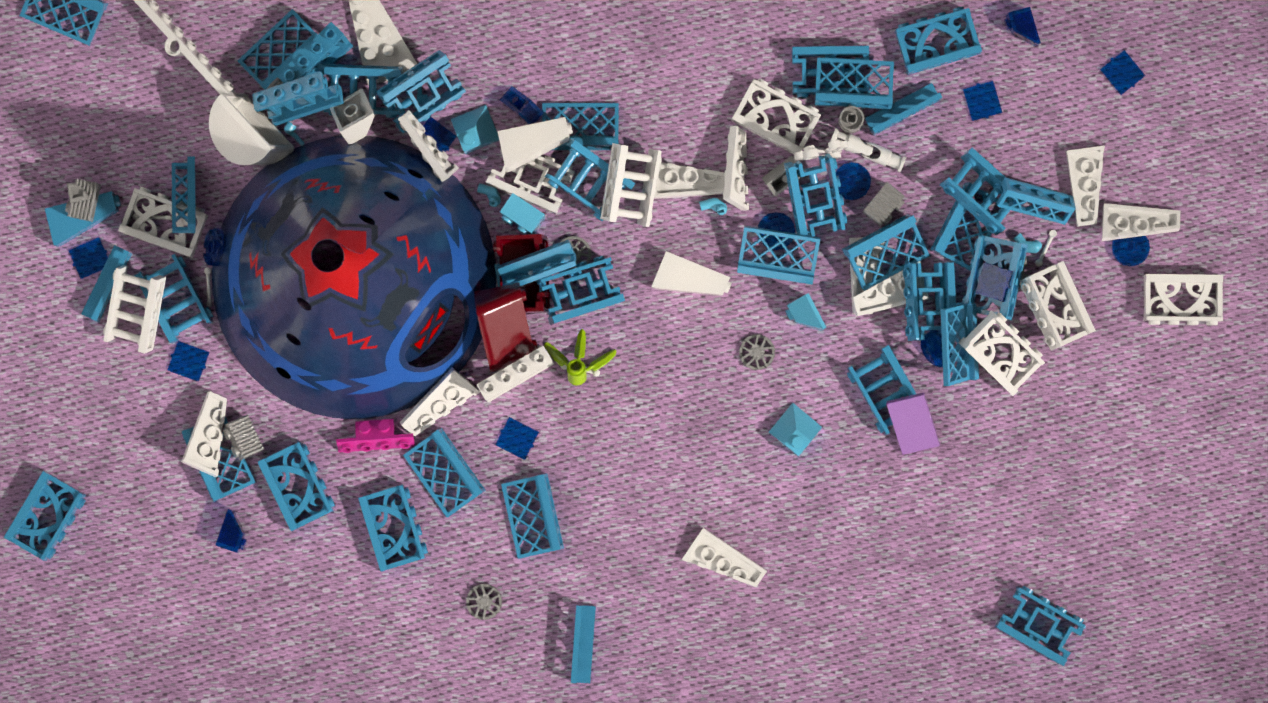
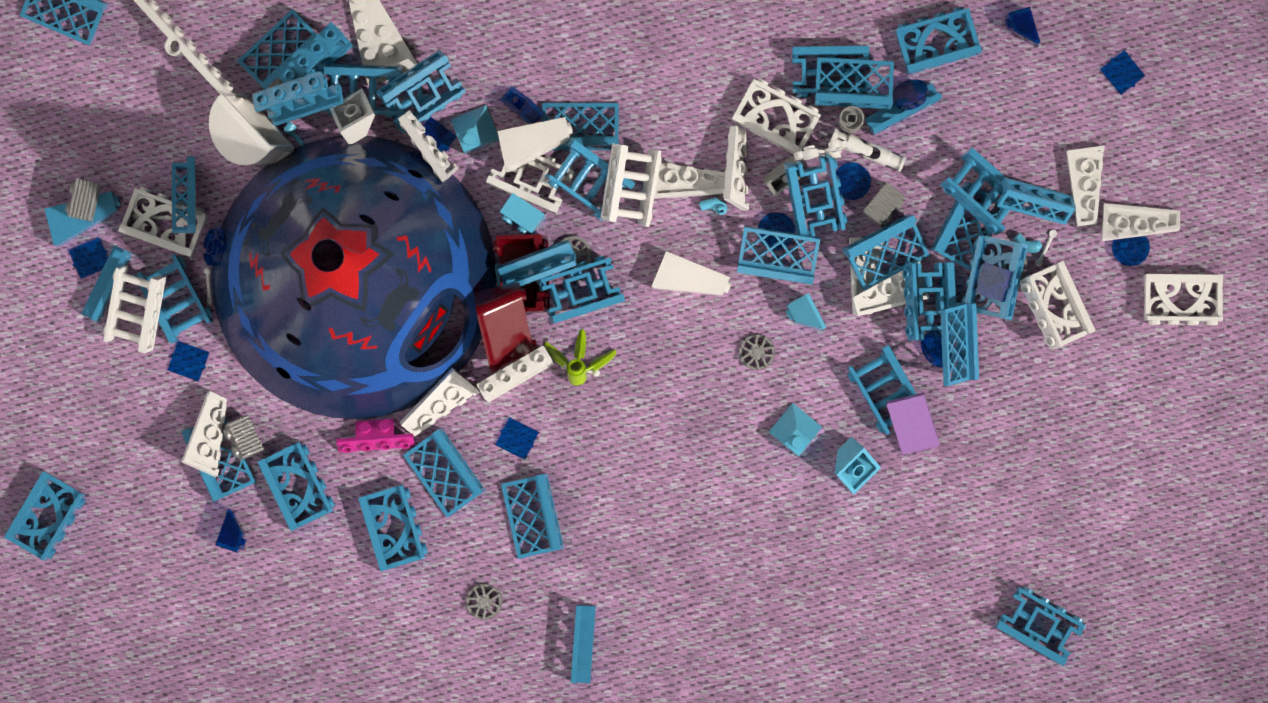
light grey tile [67,183,90,203] -> none
medium azure arm [477,183,501,207] -> none
white wing [682,527,767,587] -> none
white fence [958,310,1045,396] -> none
clear blue piece [963,81,1003,121] -> none
none -> medium azure slope [834,436,881,494]
none -> clear blue tile [892,79,929,110]

